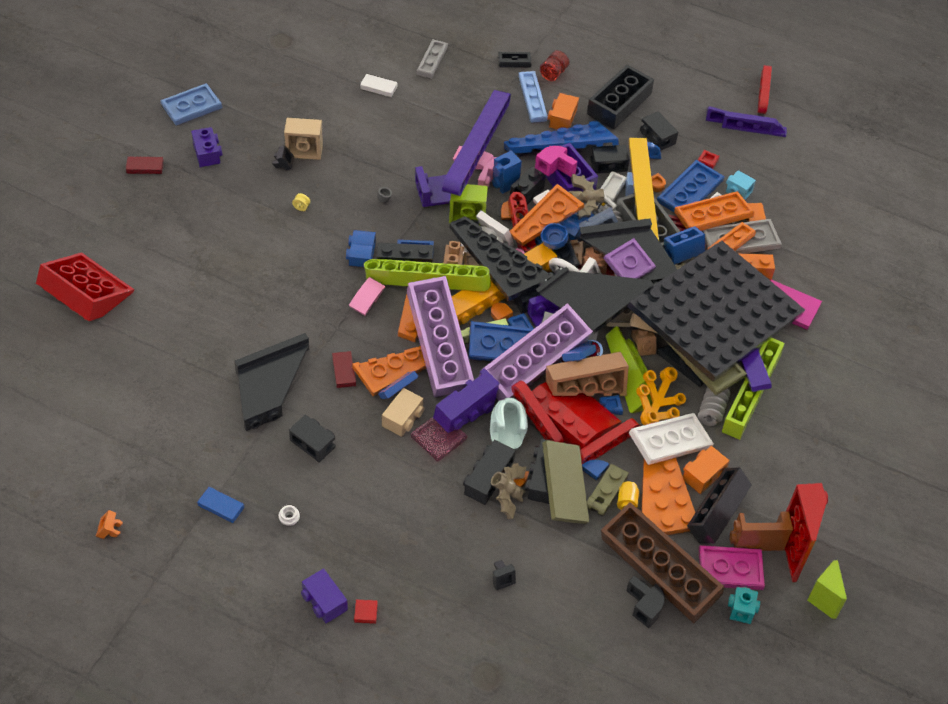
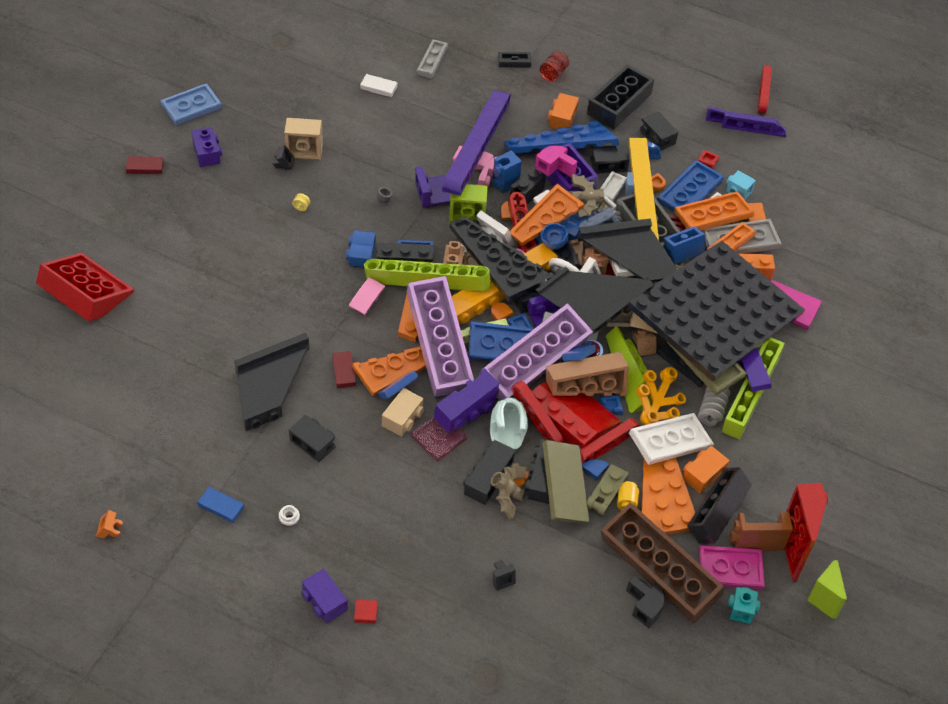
light blue tile [519,71,548,123] -> none
medium lavender tile [603,238,656,279] -> none

